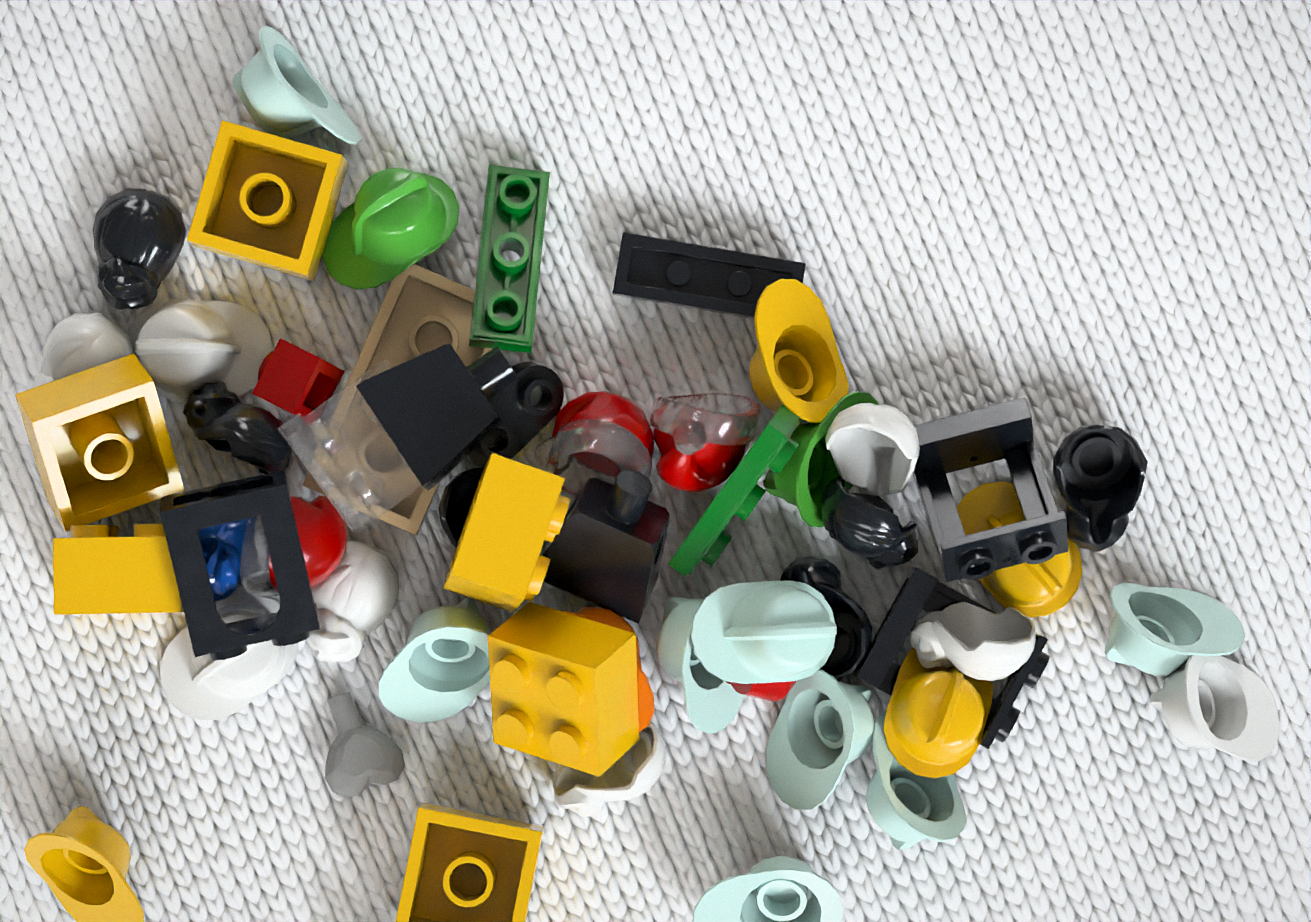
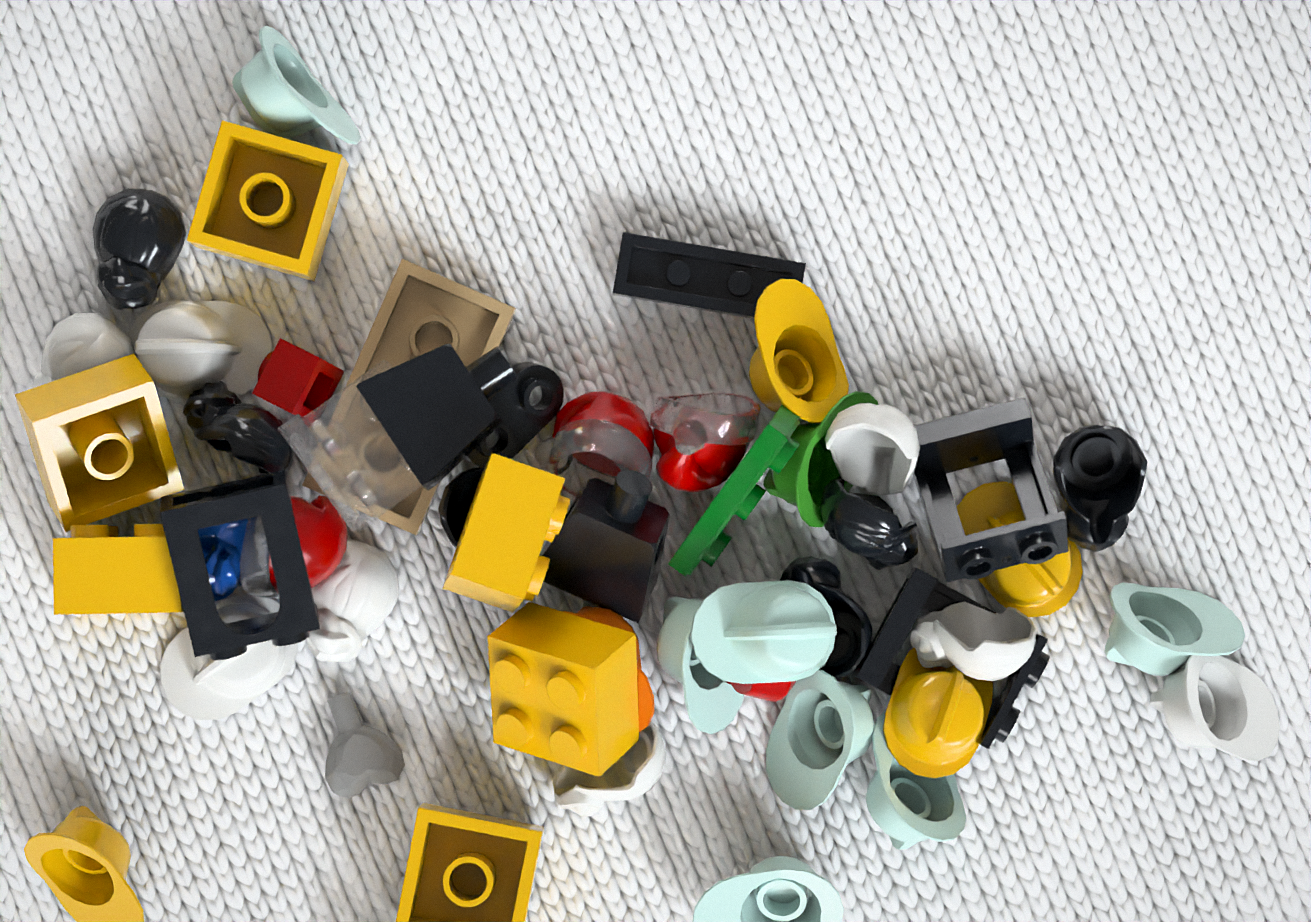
bright green piece [322,168,460,290] -> none
light aqua piece [379,598,491,723] -> none
green tile [469,165,550,353] -> none

